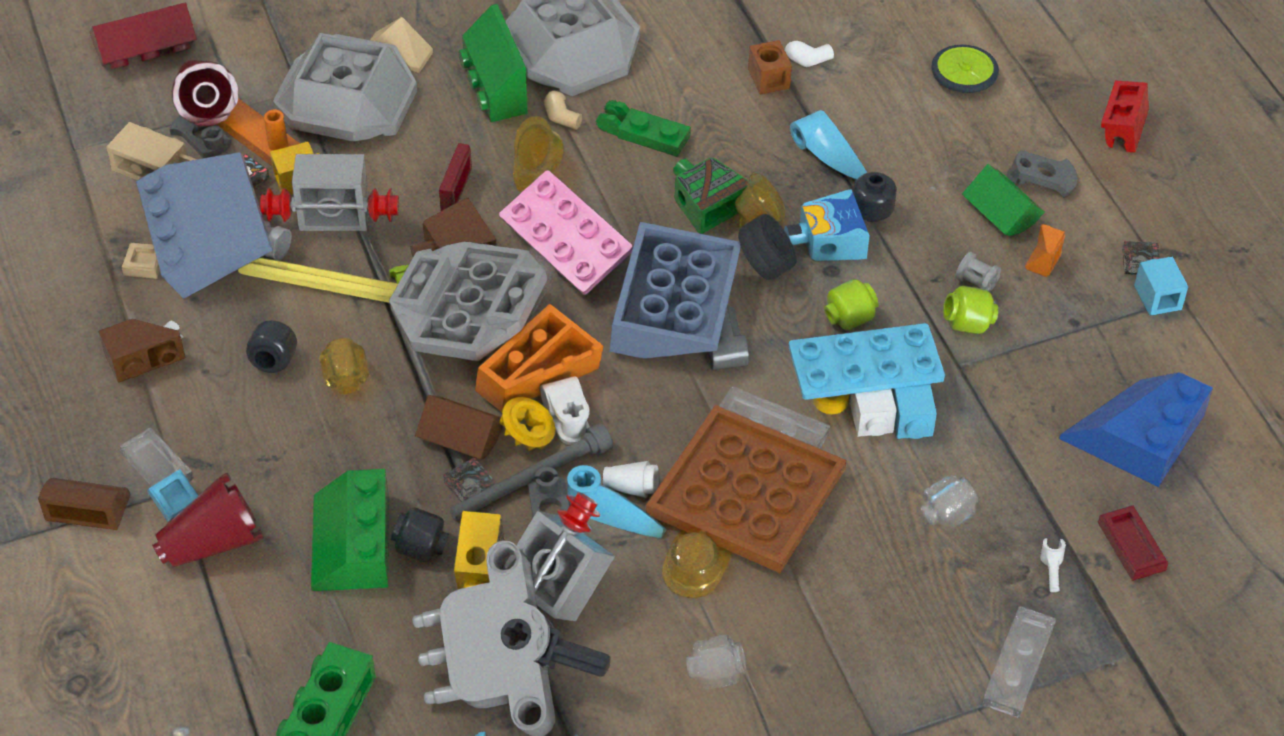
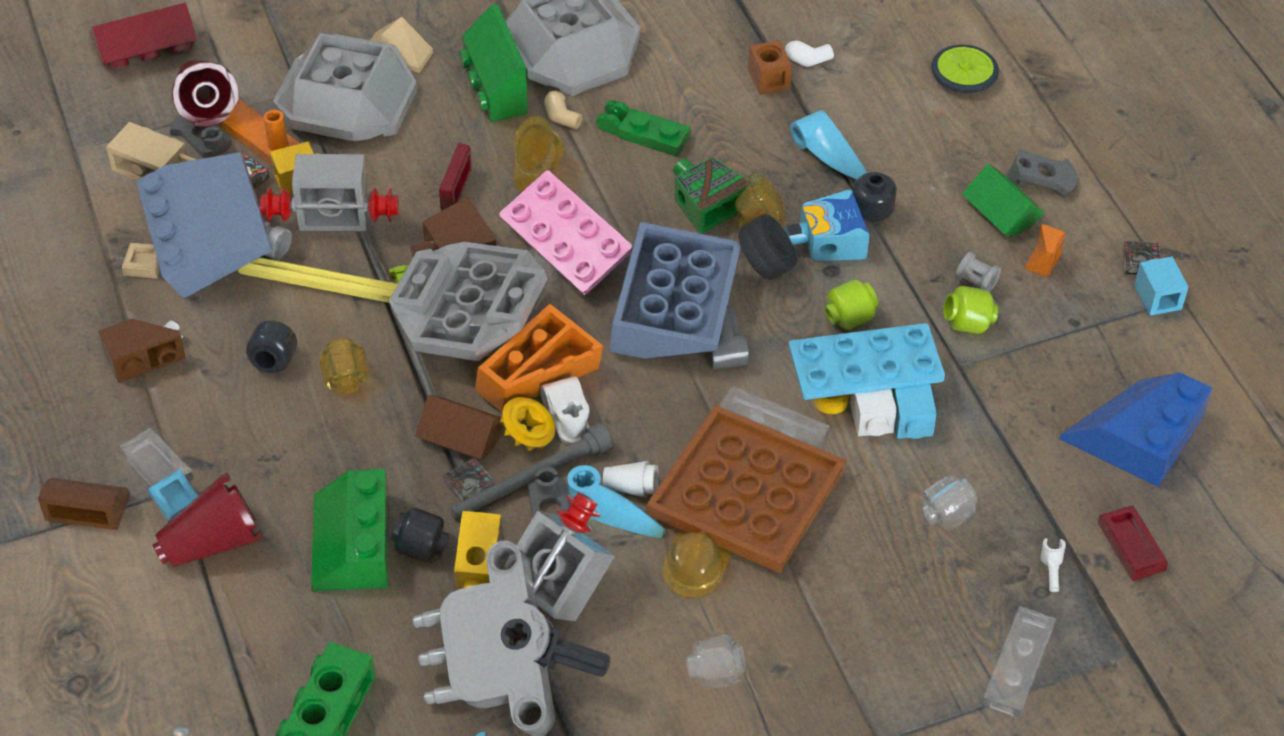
red hinge [1101,80,1149,153] -> none

